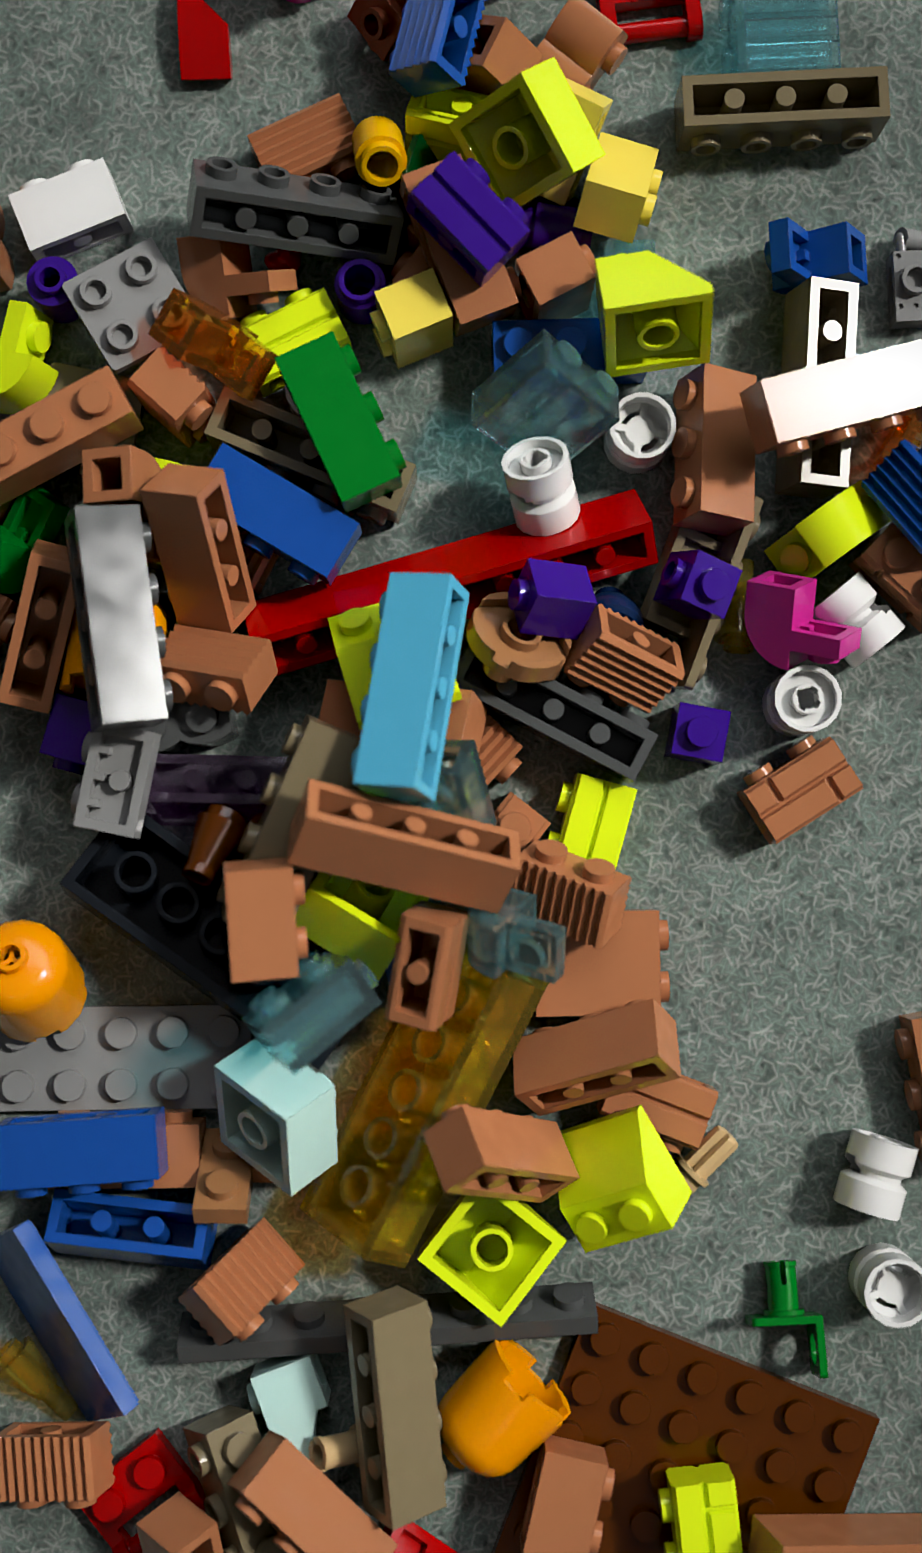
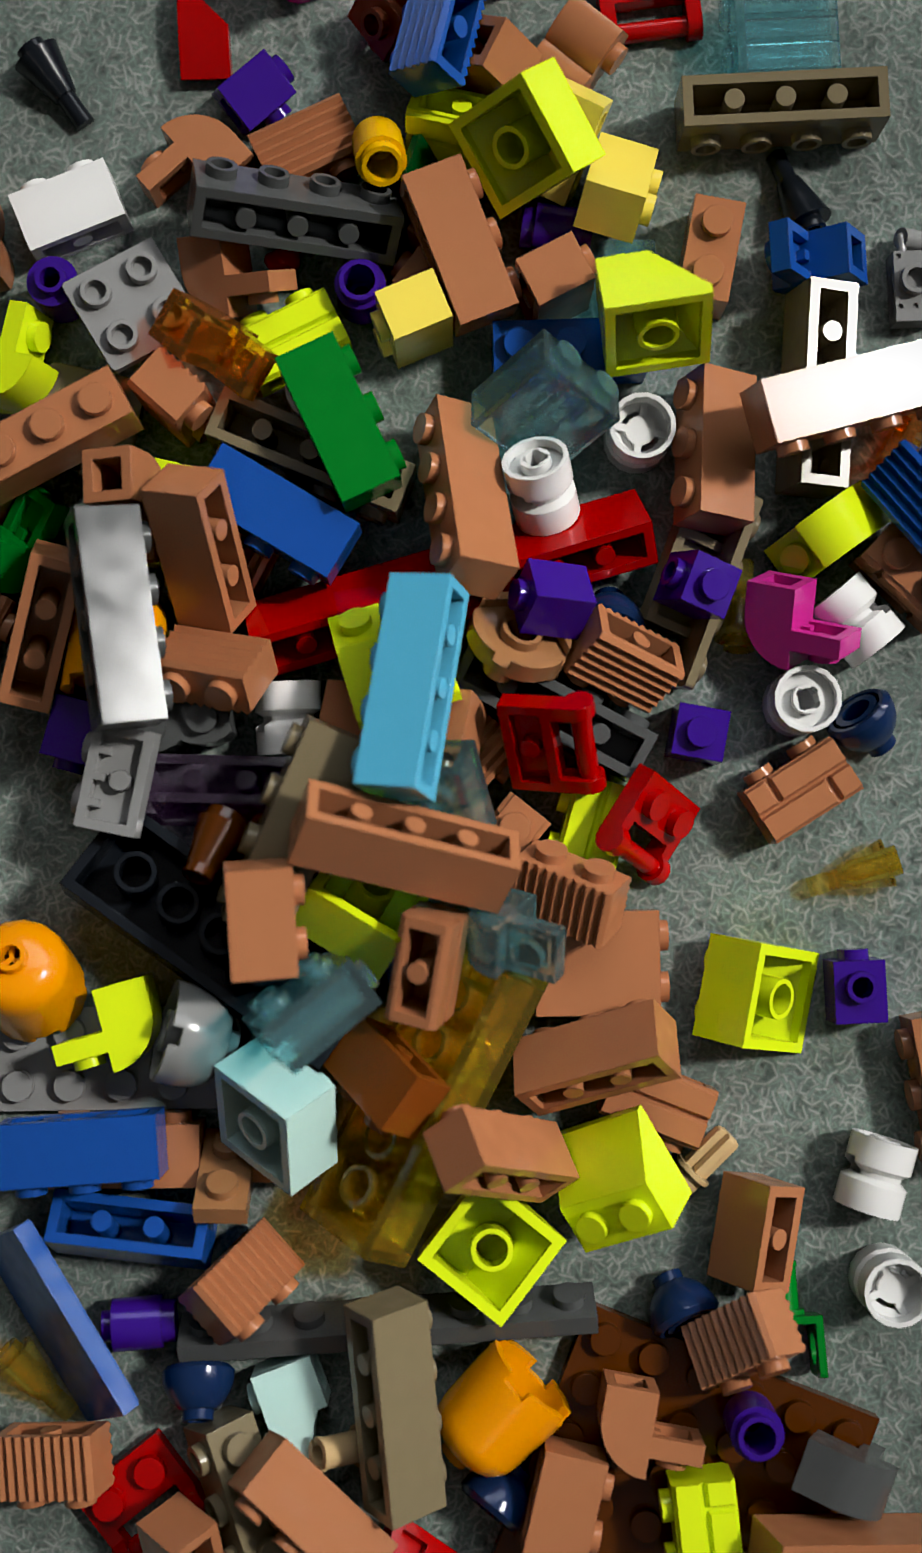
dark purple brick [406,151,531,287] -> none
none -> black cone [15,36,94,131]
none -> neon yellow brick [51,973,162,1073]
none -> dark purple brick [101,1294,178,1352]
none -> nougat brick [136,114,257,208]
none -> light grey cylinder [149,979,240,1088]
none -> dark blue brick [161,1361,235,1423]
none -> dark purple brick [212,49,297,136]
none -> white wheel [255,680,322,756]
none -> dark orange brick [323,1014,451,1140]
none -> nougat brick [413,394,519,600]
none -> dark blue brick [461,1465,531,1532]
none -> red plate [496,691,607,795]
none -> red plate [595,763,701,886]
none -> nougat brick [597,1368,706,1480]
none -> dark blue brick [649,1268,720,1339]
none -> nougat brick [679,193,746,320]
none -> nougat brick [680,1288,806,1396]
none -> neon yellow slope [692,933,819,1054]
none -> nougat brick [707,1171,805,1293]
none -> dark purple brick [723,1391,785,1462]
none -> black cone [766,149,832,231]
none -> dark grey brick [791,1429,899,1521]
none -> clear yellow cone [805,838,904,897]
none -> dark purple brick [823,948,888,1025]
none -> dark blue brick [827,689,897,757]

